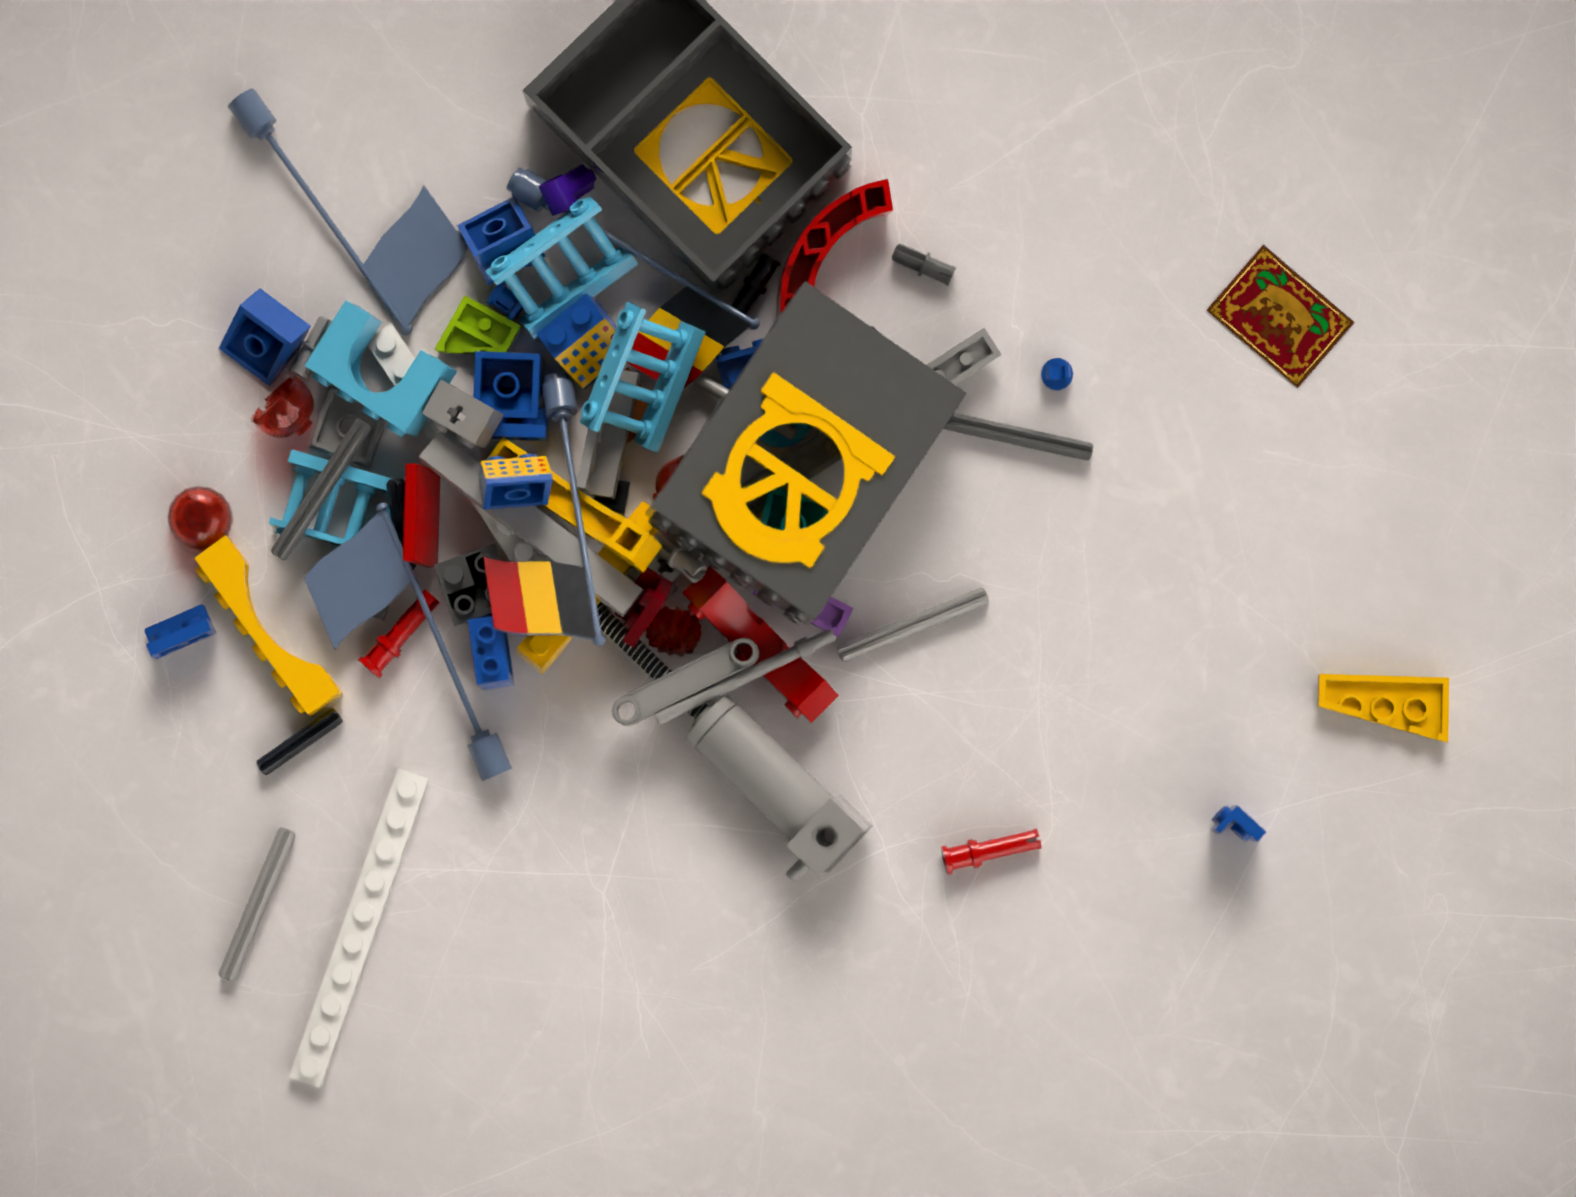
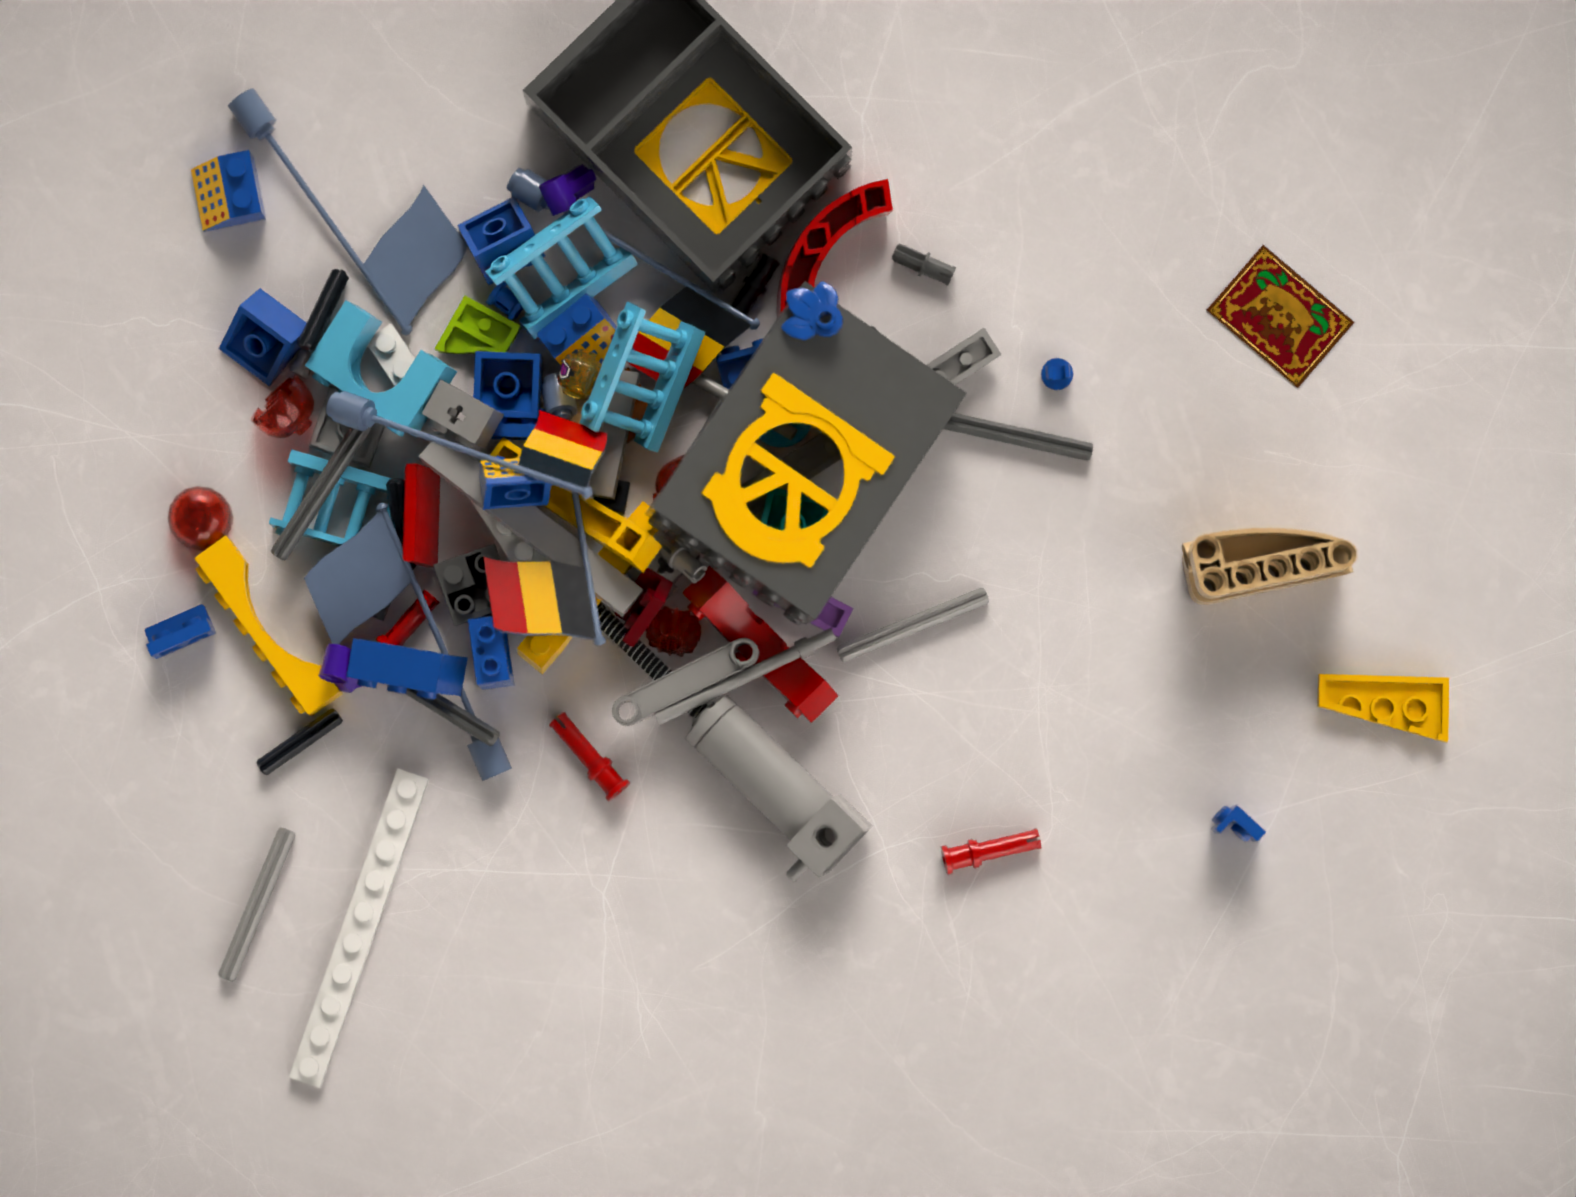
none -> blue slope [191,150,266,232]
none -> black axle [297,269,349,353]
none -> dark purple piece [319,644,362,693]
none -> flag [326,391,607,499]
none -> blue wedge [346,638,468,700]
none -> dark grey axle [406,688,500,746]
none -> red pin [549,712,630,802]
none -> clear yellow head [557,349,602,400]
none -> blue plate [781,281,843,340]
none -> tan panel [1182,528,1357,605]

